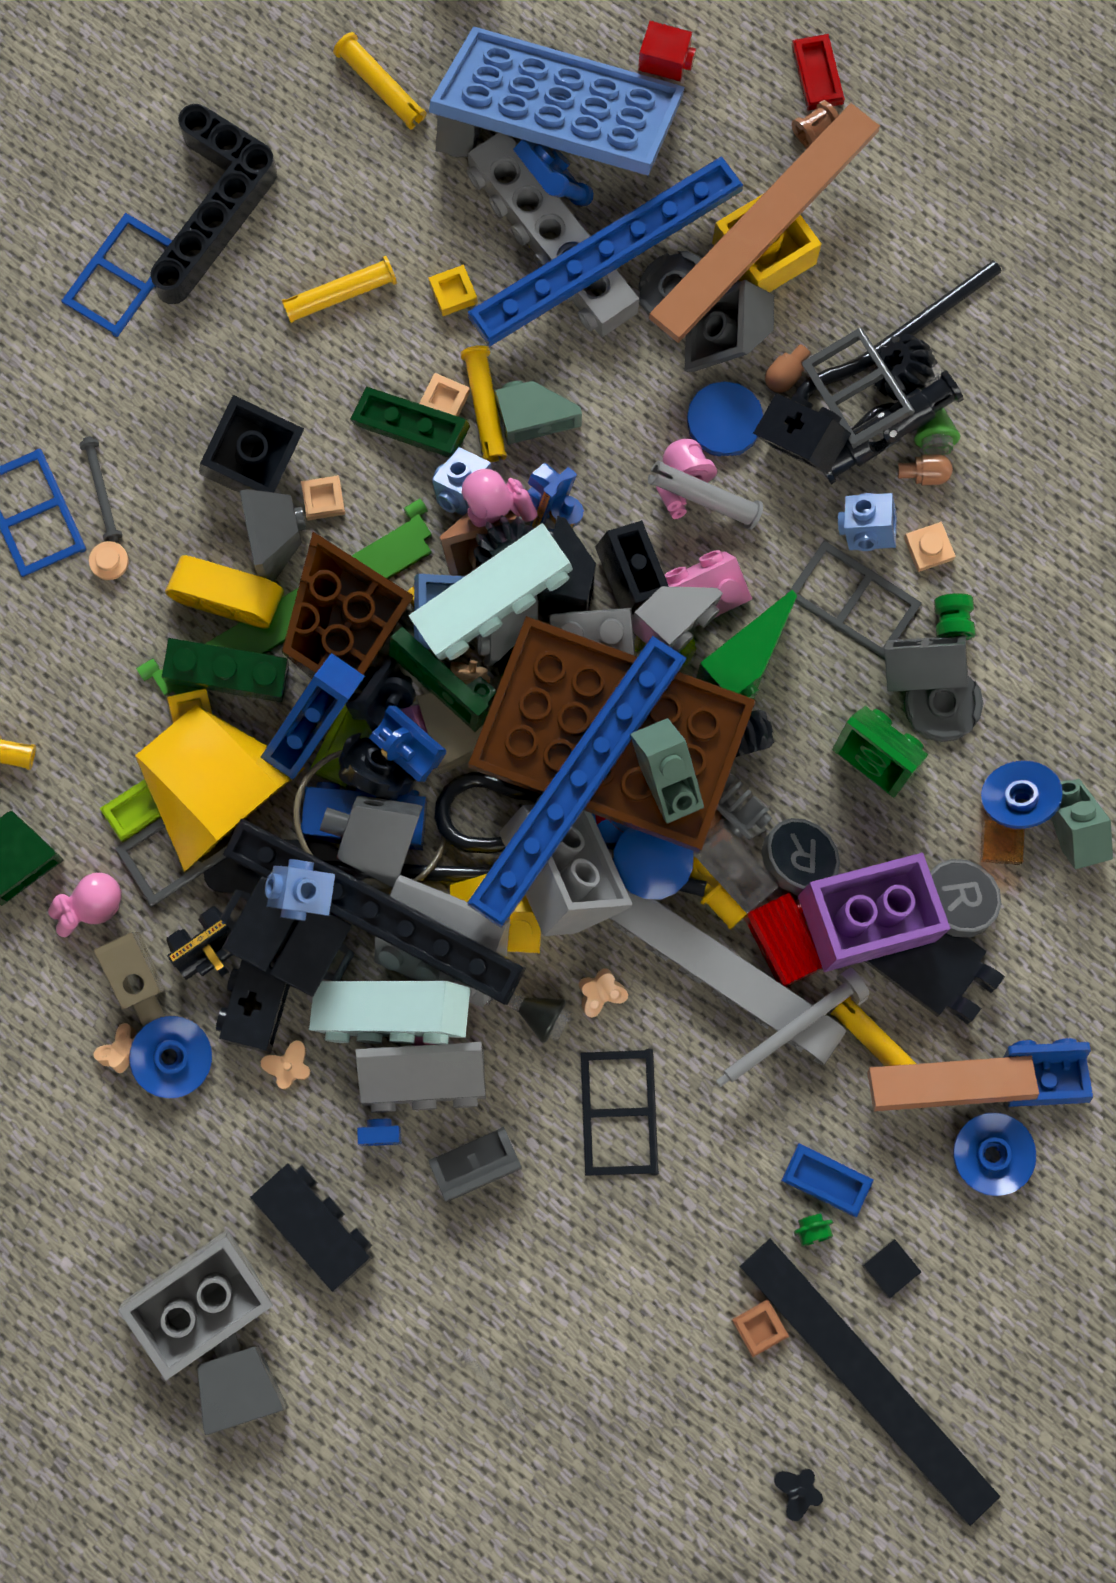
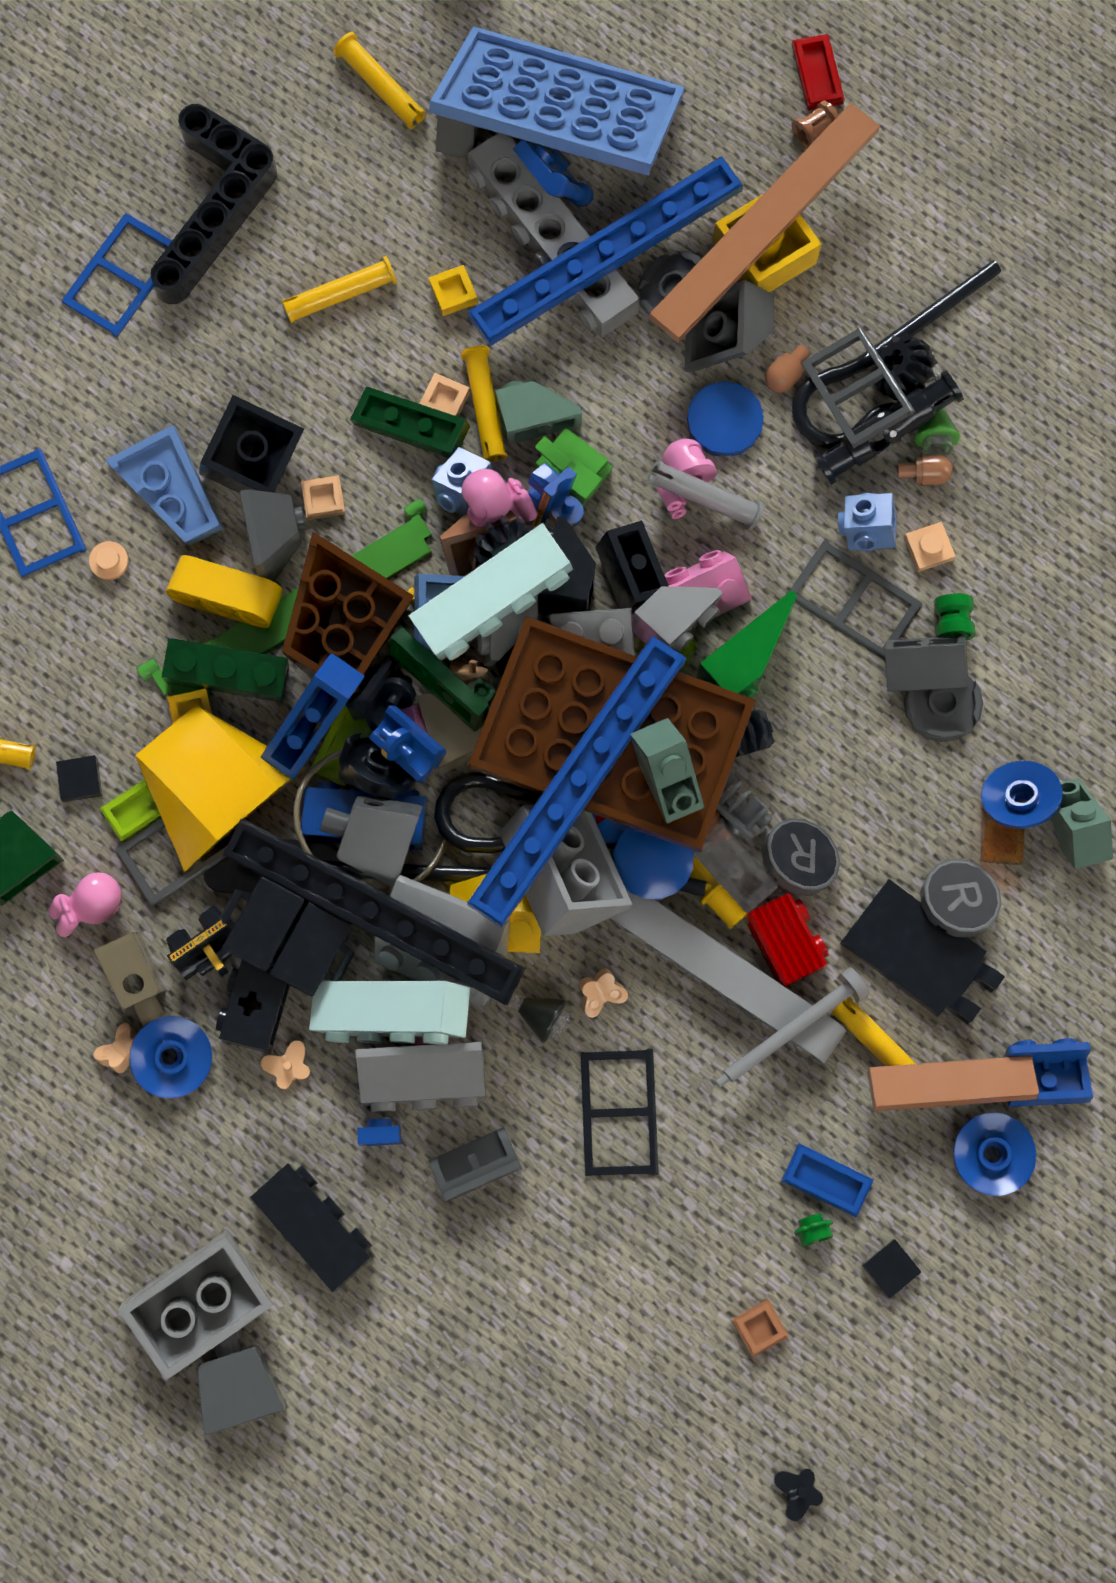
dark grey axle [79,436,123,543] -> none
medium blue brick [265,859,335,921] -> none
red brick [638,20,697,82] -> none
black tile [739,1238,1001,1526] -> none
black brick [753,393,851,474] -> none
medium lavender brick [798,853,951,972] -> none
green slope [832,706,928,798] -> none
none -> black tile [56,755,103,802]
none -> medium blue wing [105,425,224,546]
none -> bright green piece [534,428,612,506]

